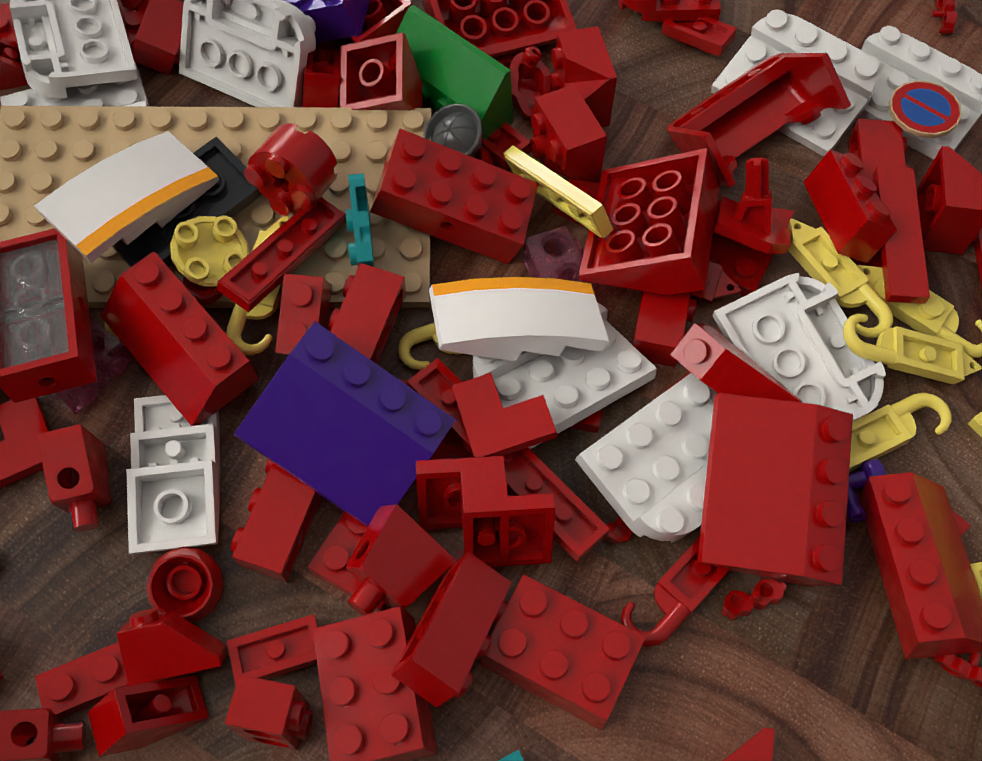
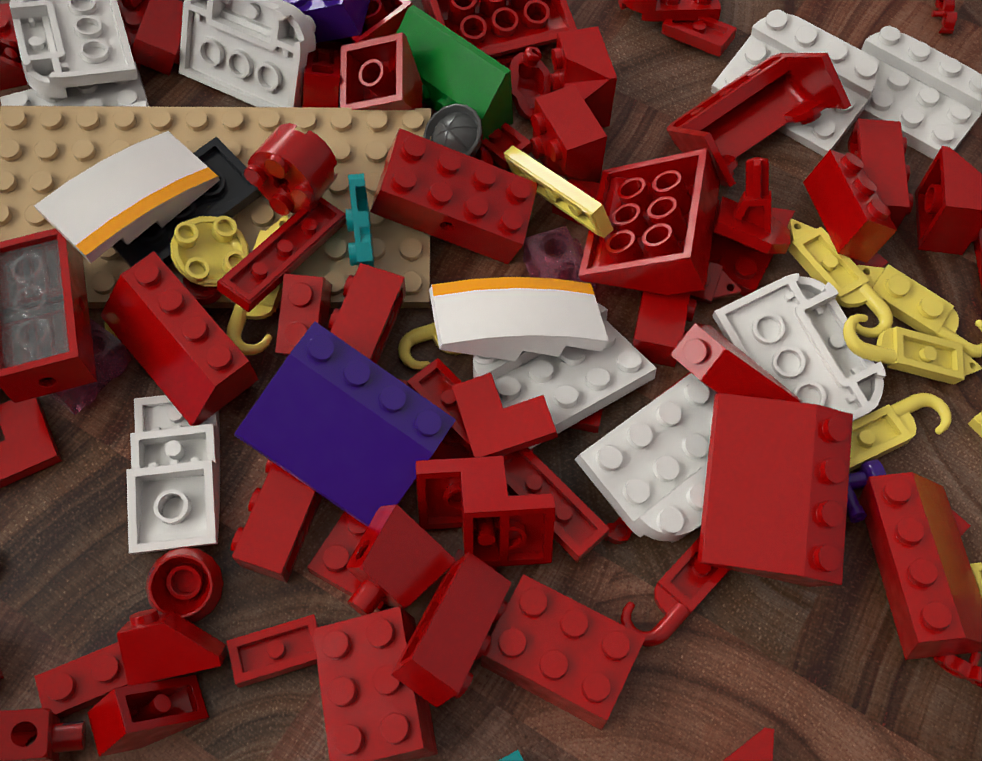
red torso [37,424,111,532] -> none
red brick [224,674,313,750] -> none
red piece [721,579,787,621] -> none
red tile [872,167,930,304] -> none
piece [889,80,962,138] -> none

